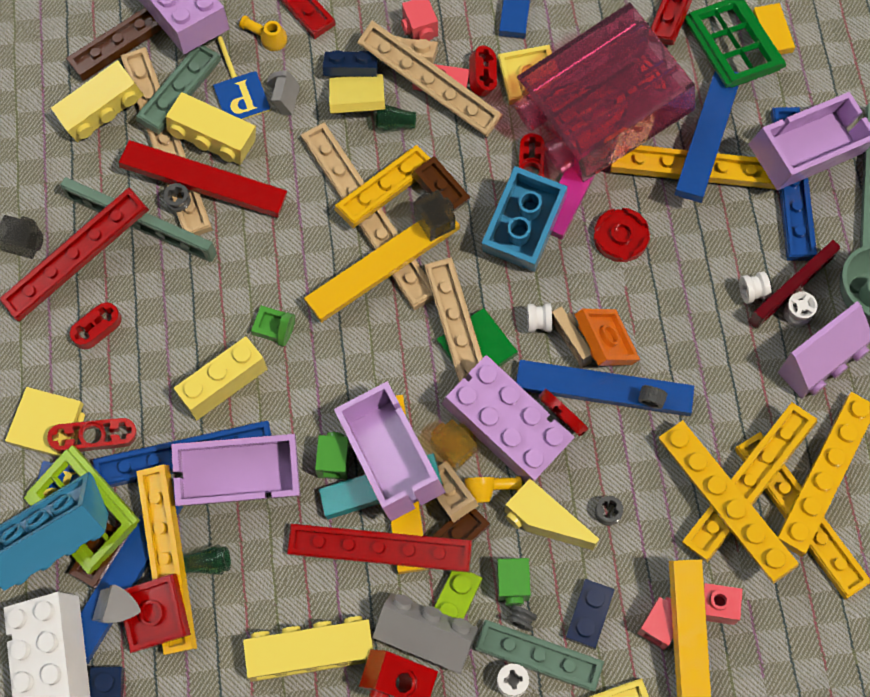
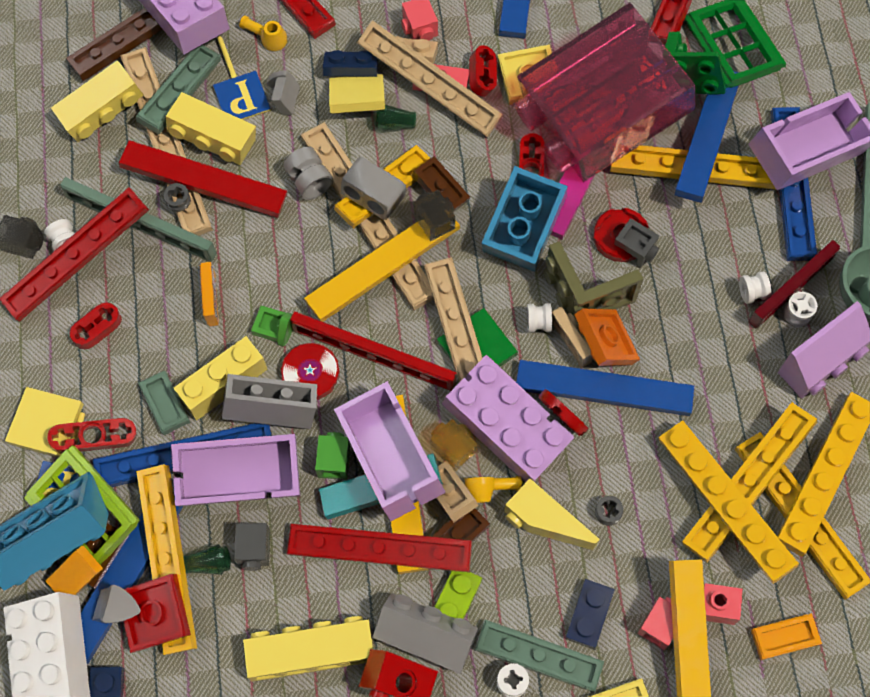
bright green brick [497,558,531,606] -> none
dark grey bush [506,605,537,632] -> none
dark grey axle [638,385,668,409] -> none
yellow tile [753,3,795,55] -> none
none -> white wheel [44,219,75,251]
none -> light orange tile [46,545,103,595]
none -> sand green tile [138,370,190,435]
none -> light orange tile [200,262,219,326]
none -> light grey brick [222,374,317,429]
none -> dark grey brick [234,523,270,571]
none -> red tile [281,343,340,400]
none -> light grey wheel [283,147,334,200]
none -> red tile [290,311,457,391]
none -> light grey piece [341,157,406,220]
none -> olive bracket [543,241,643,325]
none -> dark grey bracket [614,218,659,268]
none -> green bracket [663,32,726,95]
none -> light orange tile [751,613,822,660]

